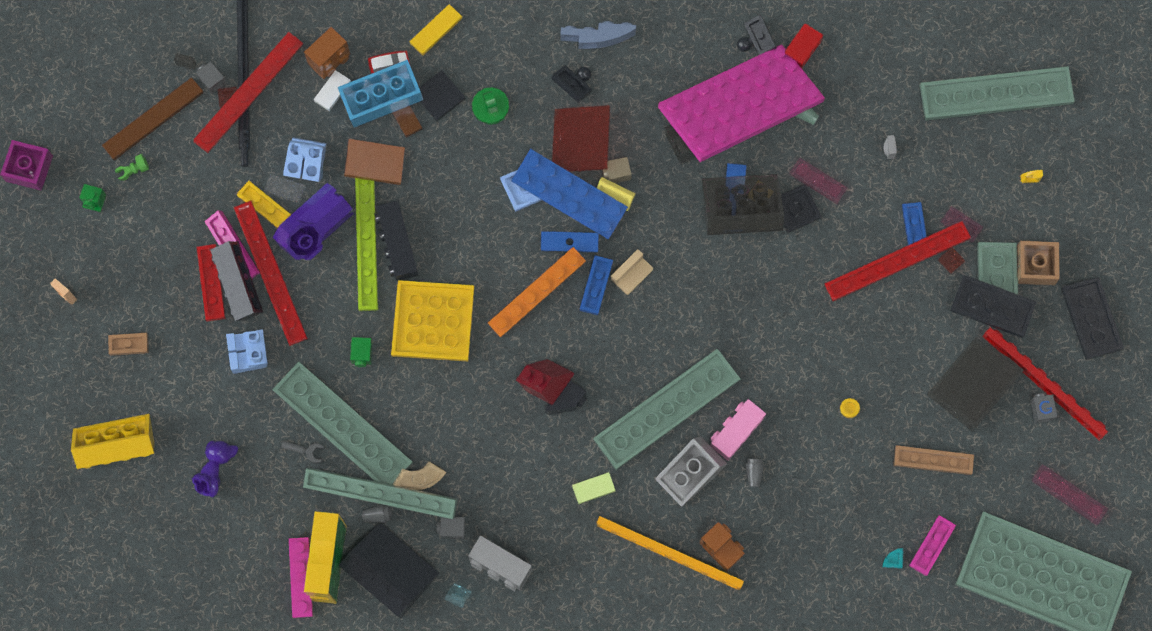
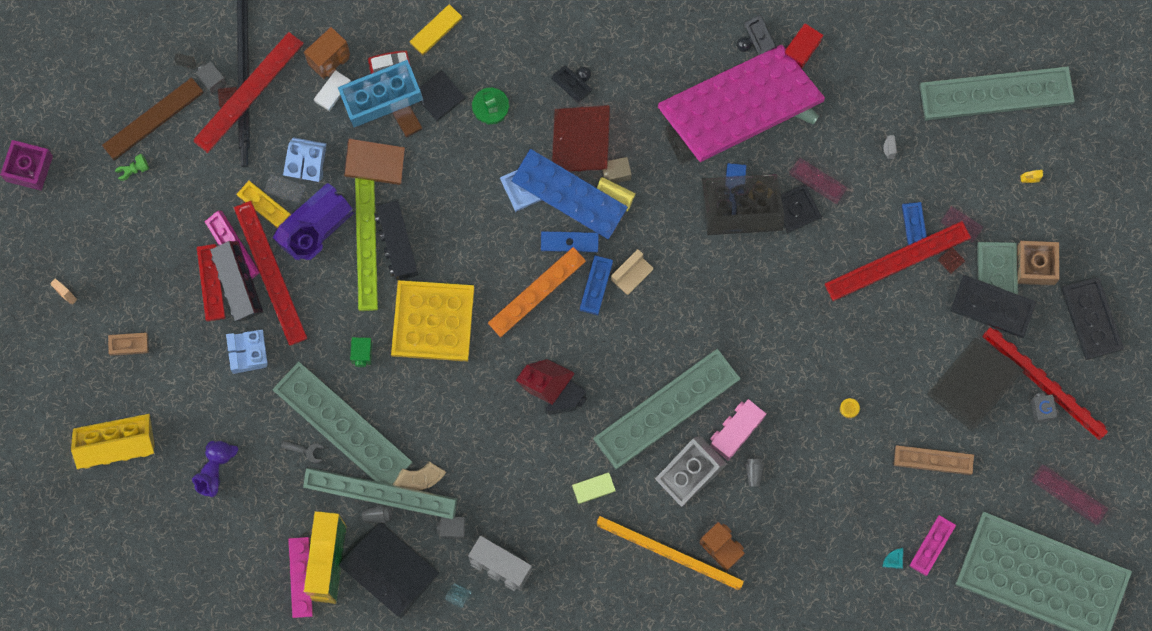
green brick [79,184,106,212] -> none
sand blue slope [561,21,636,49] -> none

